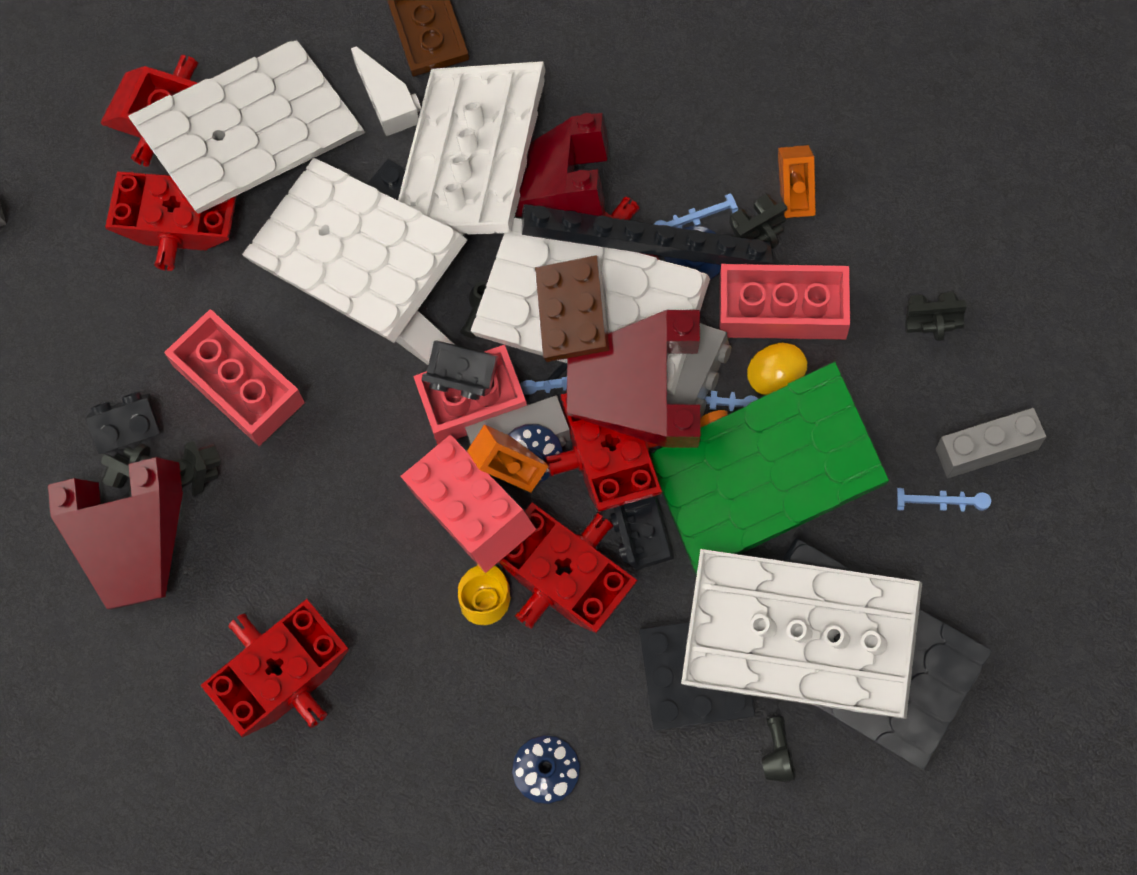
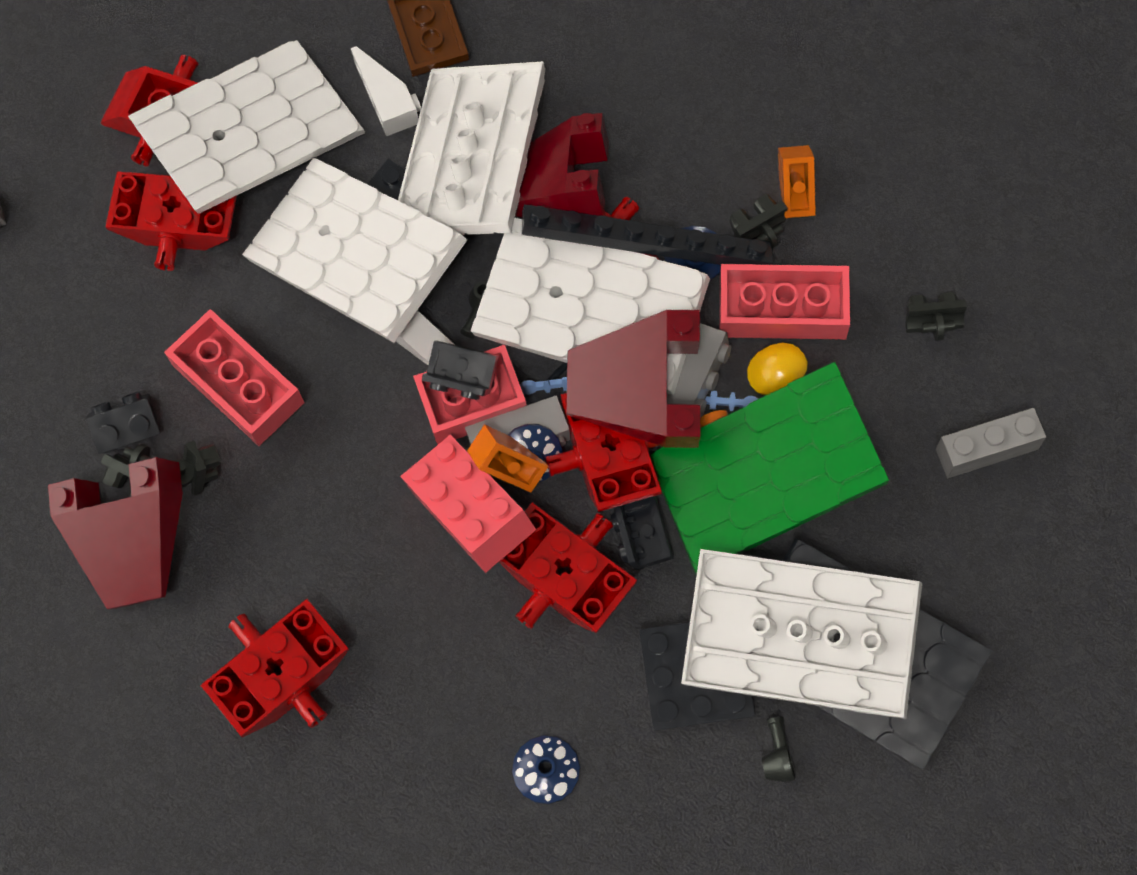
yellow hat [458,565,511,625] -> none
reddish brown plate [535,255,609,362] -> none
light blue piece [654,193,738,229] -> none
light blue piece [897,488,991,512] -> none

